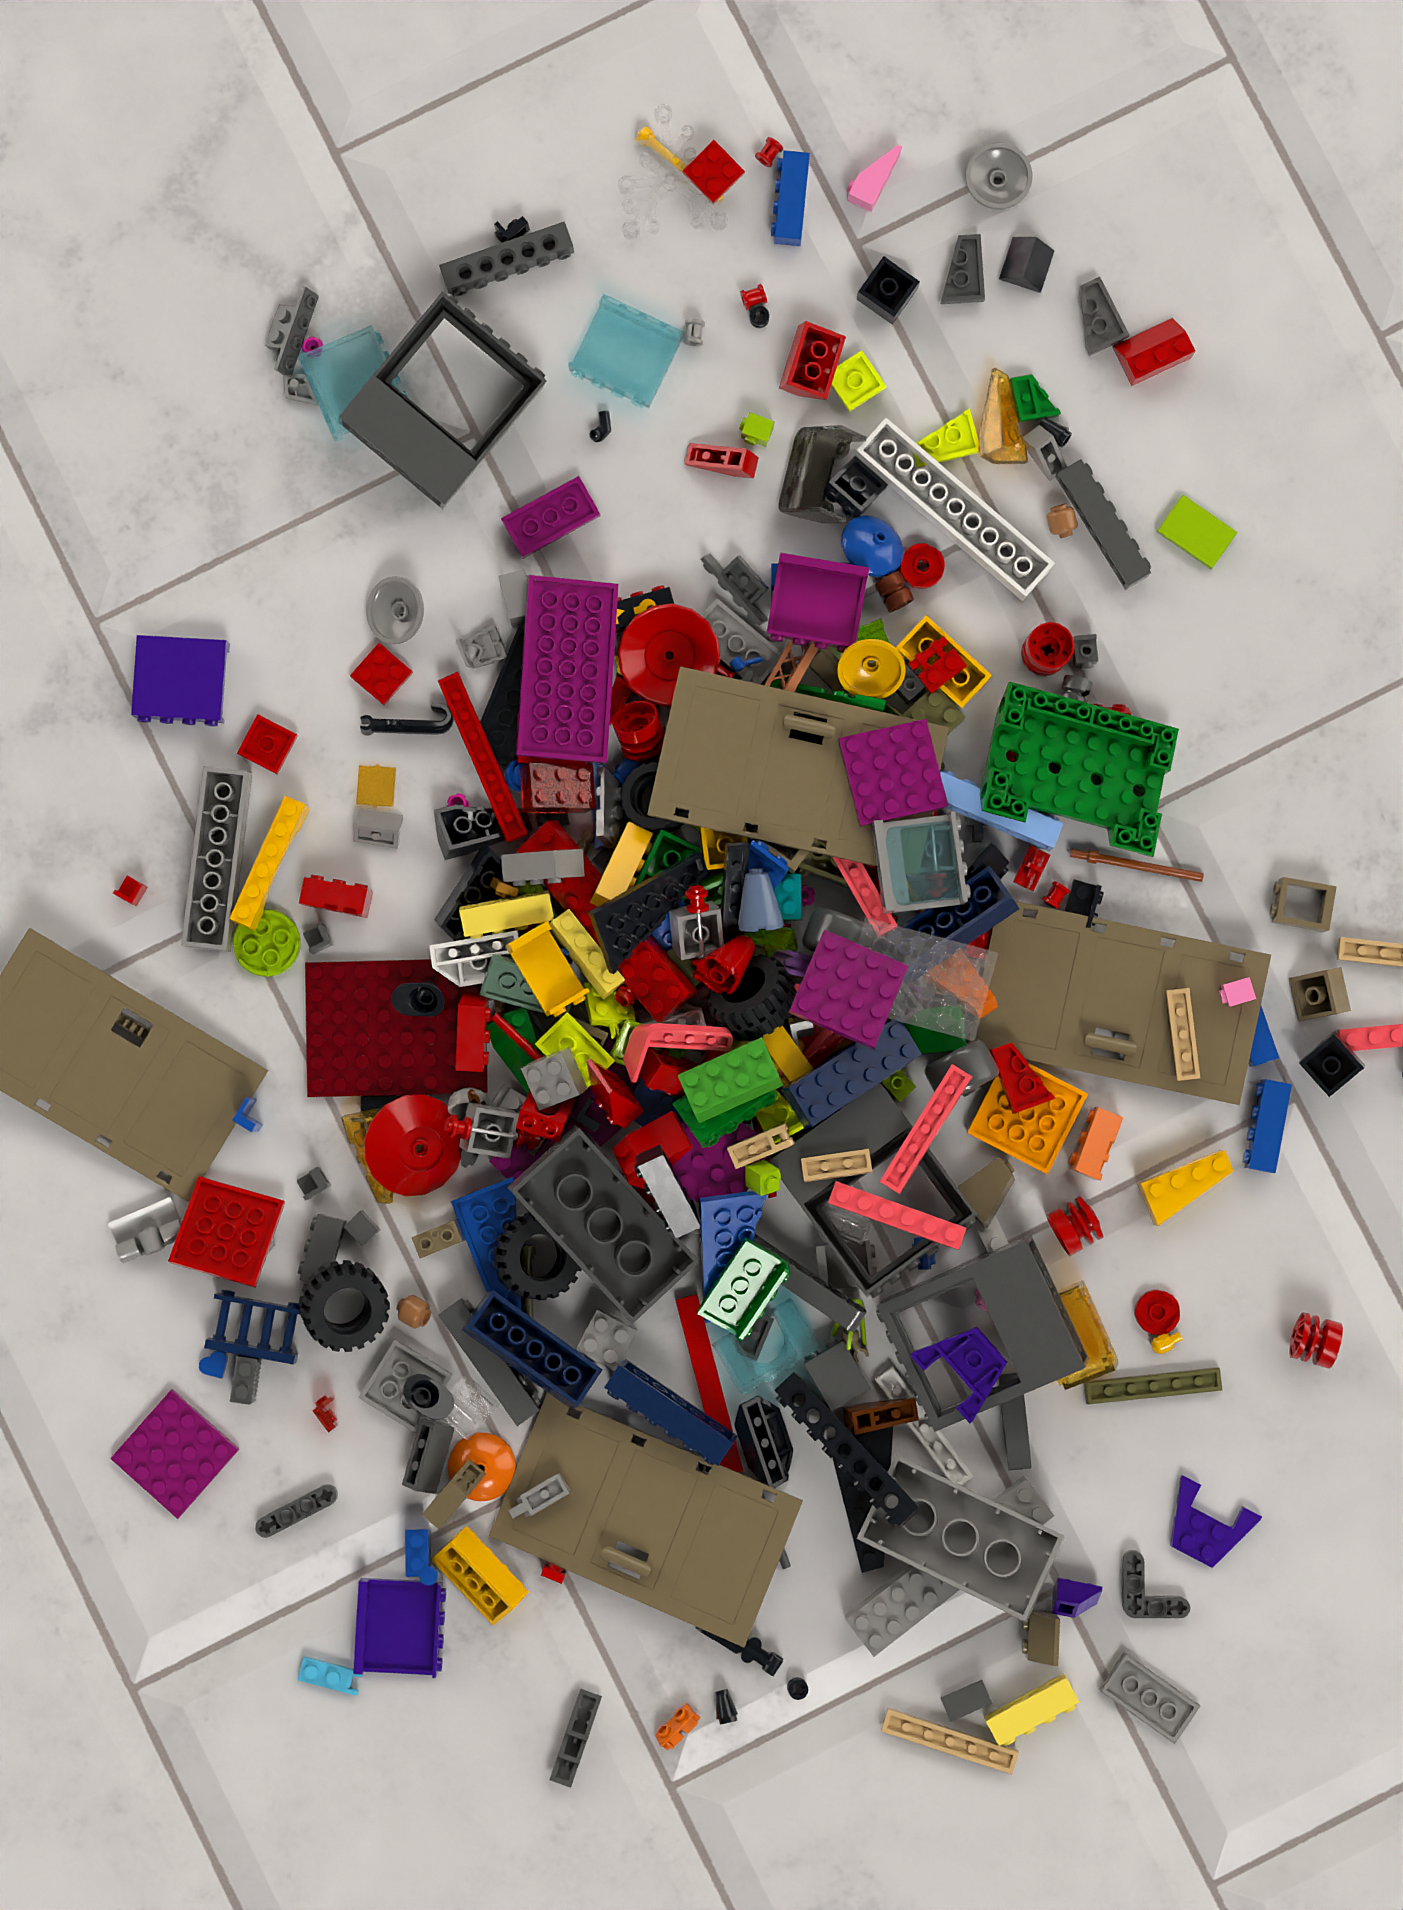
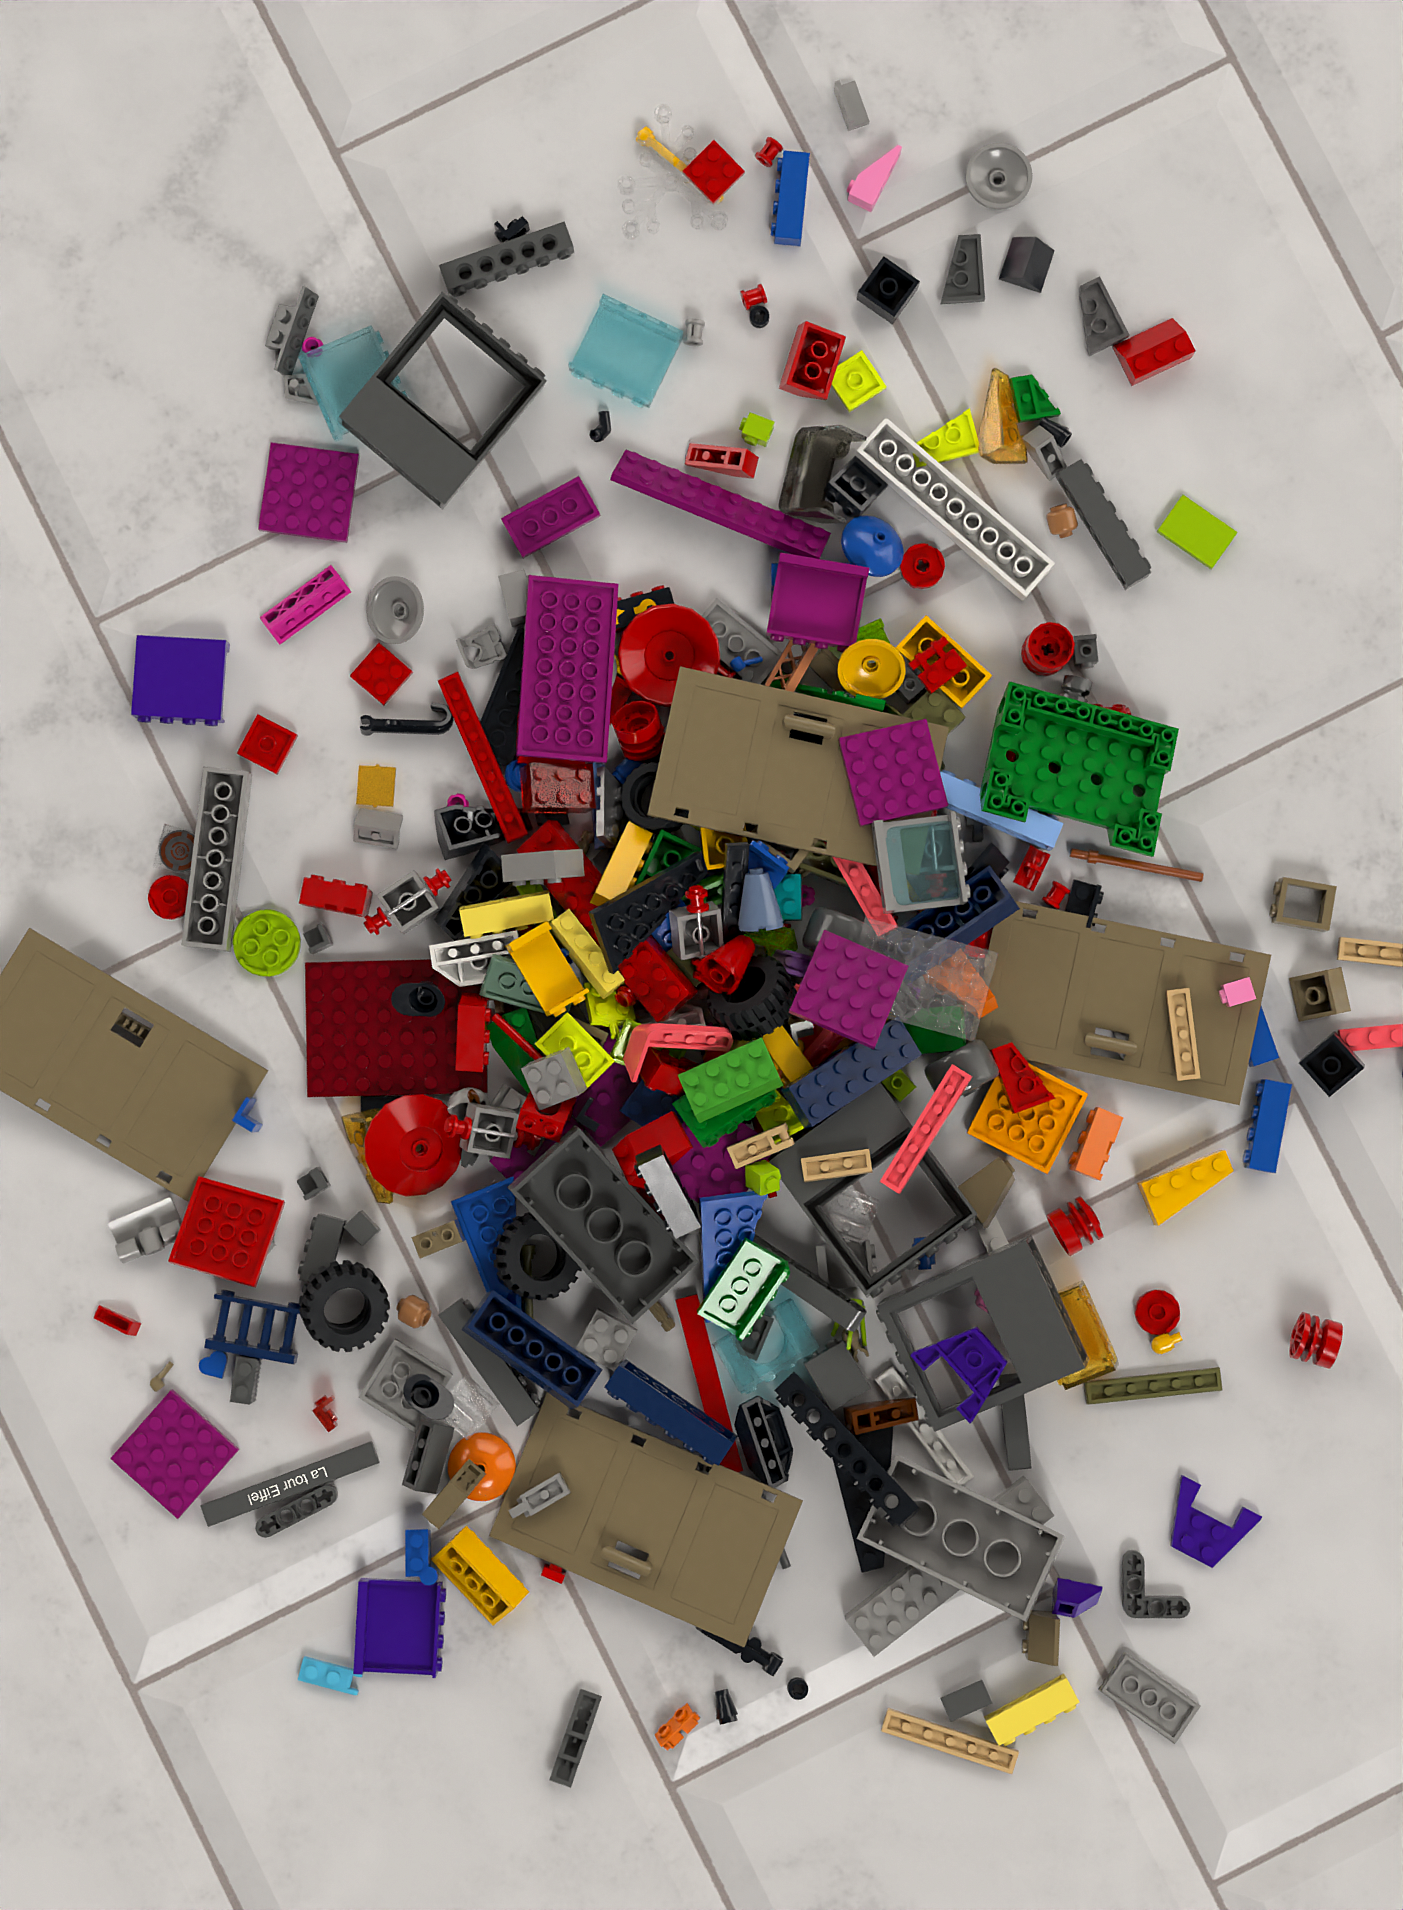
red panel [113,875,148,906] -> none
yellow arch [229,796,310,931] -> none
pearl gold plate [490,877,519,898] -> none
red slope [587,1059,644,1128] -> none
dark grey bracket [700,554,769,625] -> none
coral plate [828,1181,967,1250] -> none
copper wheel [874,571,914,613] -> none
none -> red piece [94,1305,142,1336]
none -> red tile [148,875,189,920]
none -> dark tan hand [150,1361,174,1392]
none -> tile [153,824,195,877]
none -> dark grey tile [200,1441,380,1527]
none -> magenta plate [258,442,360,543]
none -> dark pink fence [259,565,351,645]
none -> light grey brick [363,868,452,935]
none -> magenta plate [610,450,831,559]
none -> dark tan axle [649,1301,675,1332]
none -> light grey panel [834,80,870,131]

